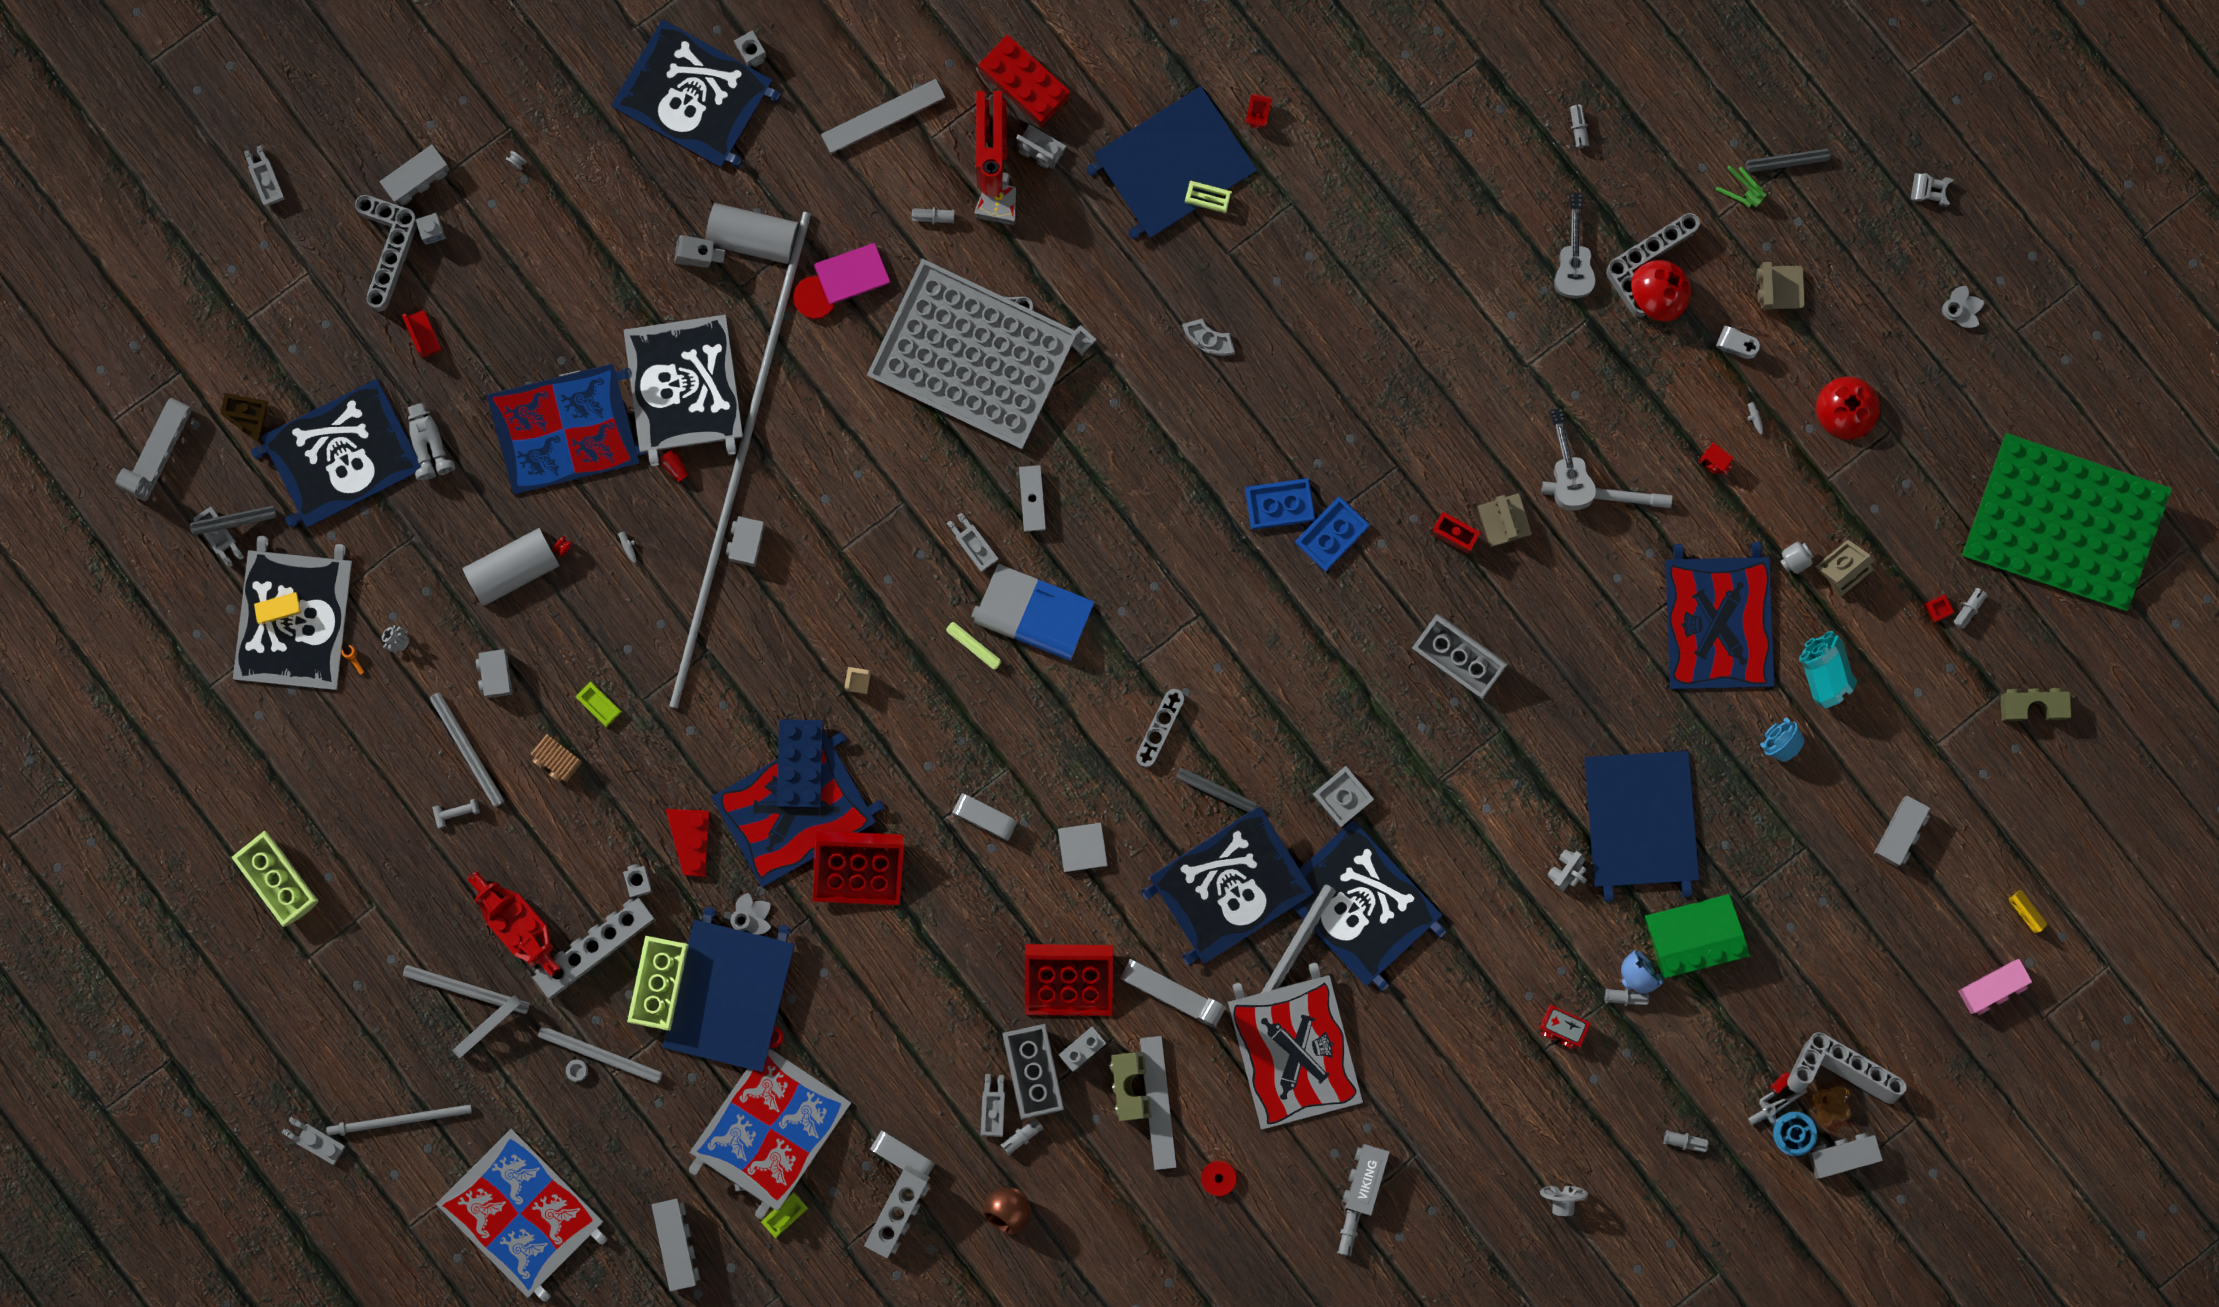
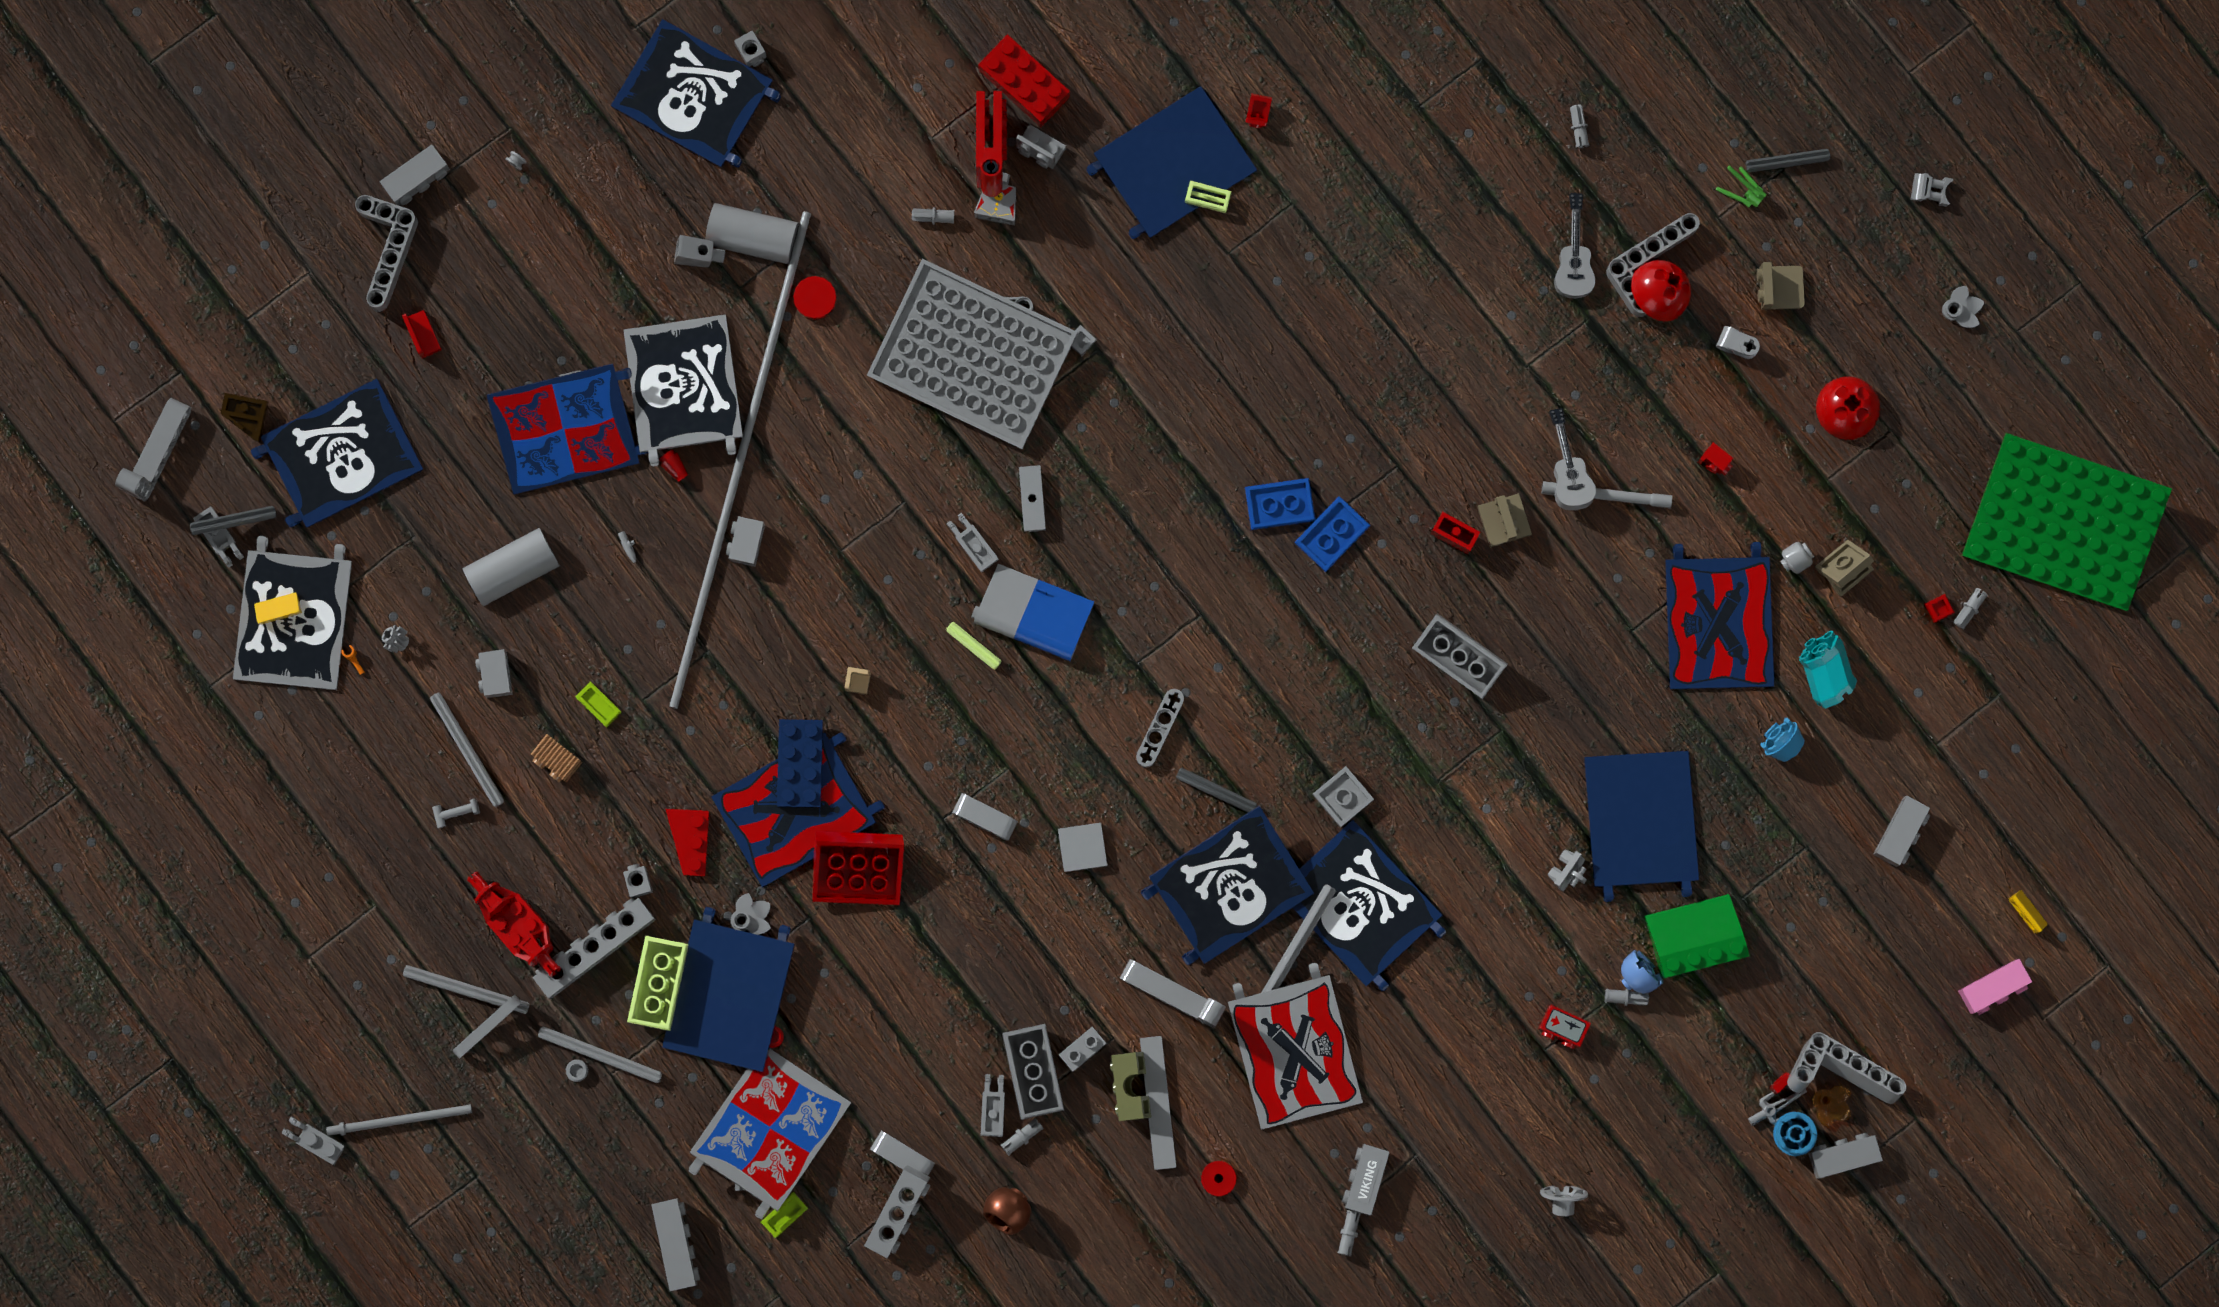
yellowish green brick [231,831,318,927] -> none
light grey hinge [244,145,285,207] -> none
light grey piece [408,403,455,480] -> none
light grey brick [416,213,446,245] -> none
flag [436,1129,608,1302] -> none
red bush [552,536,573,558] -> none
dark pink tile [814,243,890,305] -> none
light grey tile [821,79,946,155] -> none
red slope [1025,944,1113,1016] -> none
light grey tile [1182,318,1235,356] -> none
light grey axle [1663,1130,1708,1152] -> none
light grey helmet [1747,402,1763,435] -> none
olive arch [2000,688,2071,721] -> none

